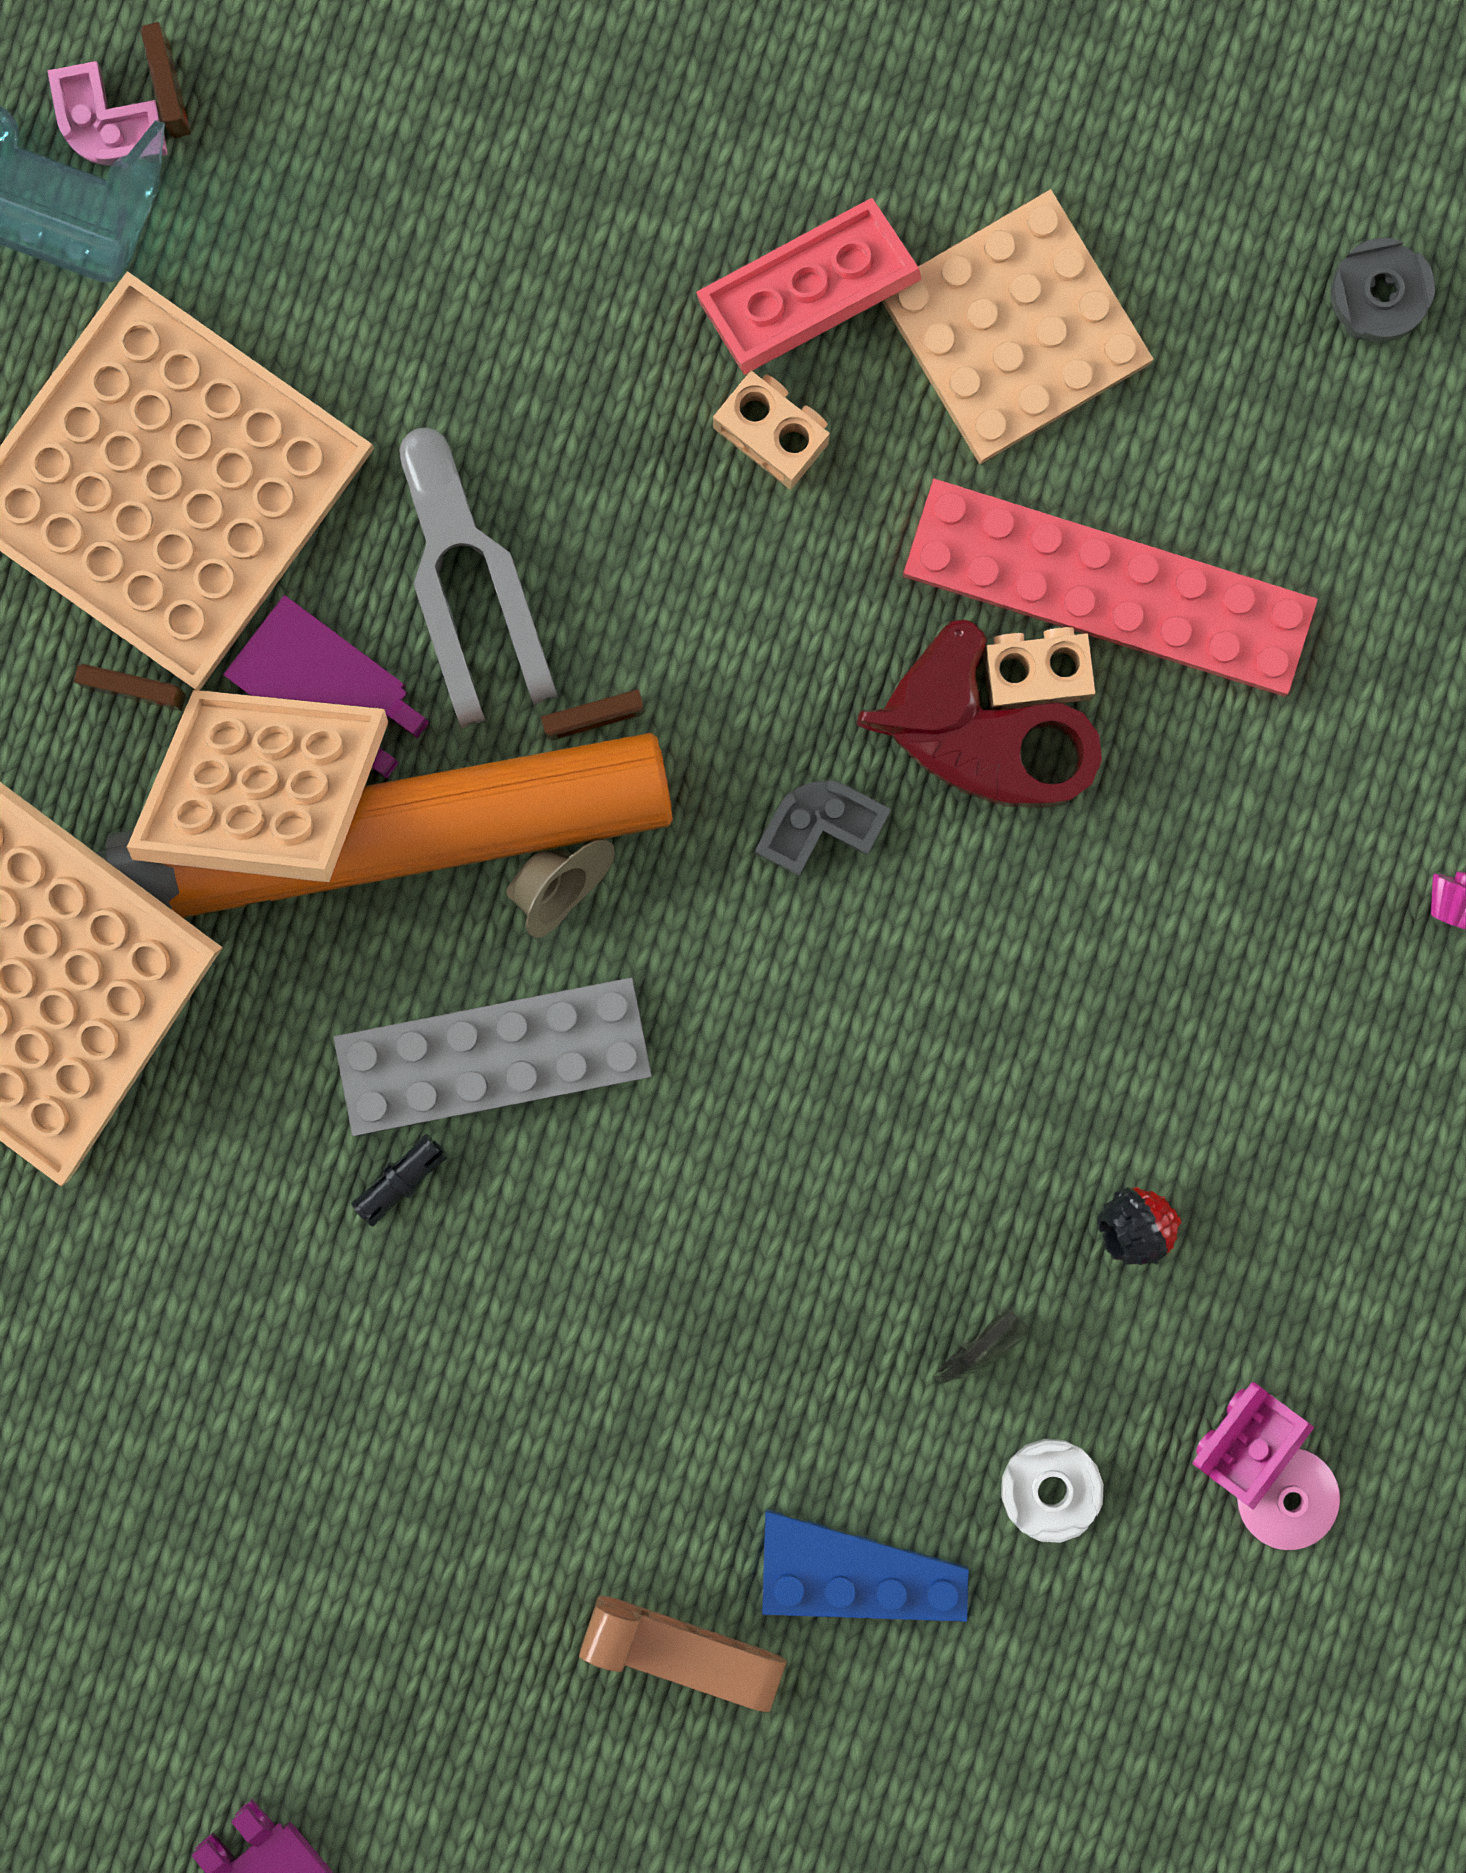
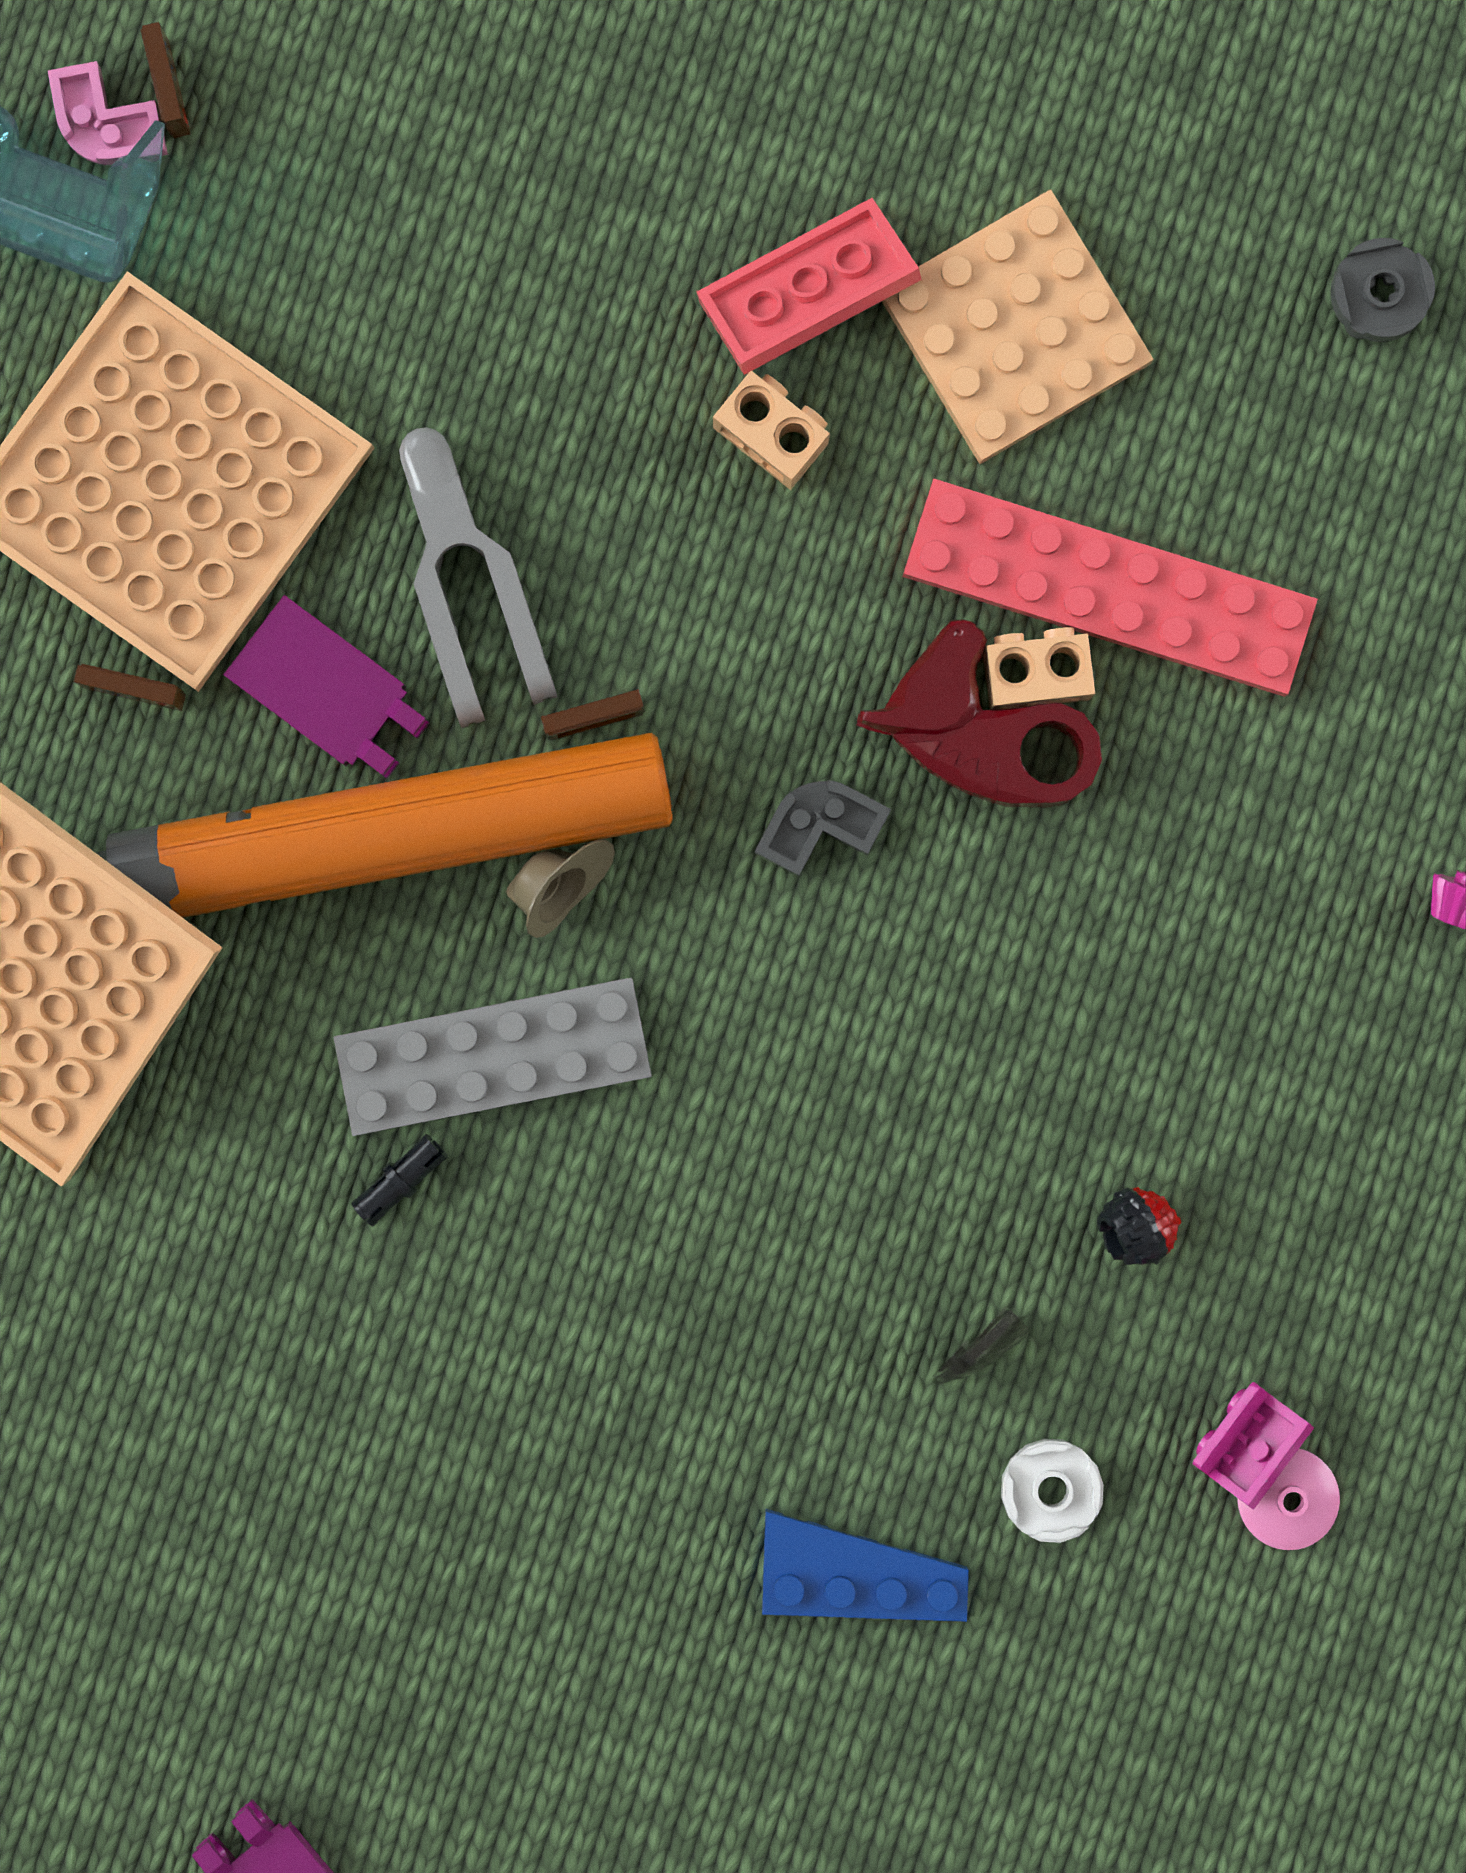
light nougat plate [127,690,388,882] -> none
nougat beam [579,1596,787,1712] -> none

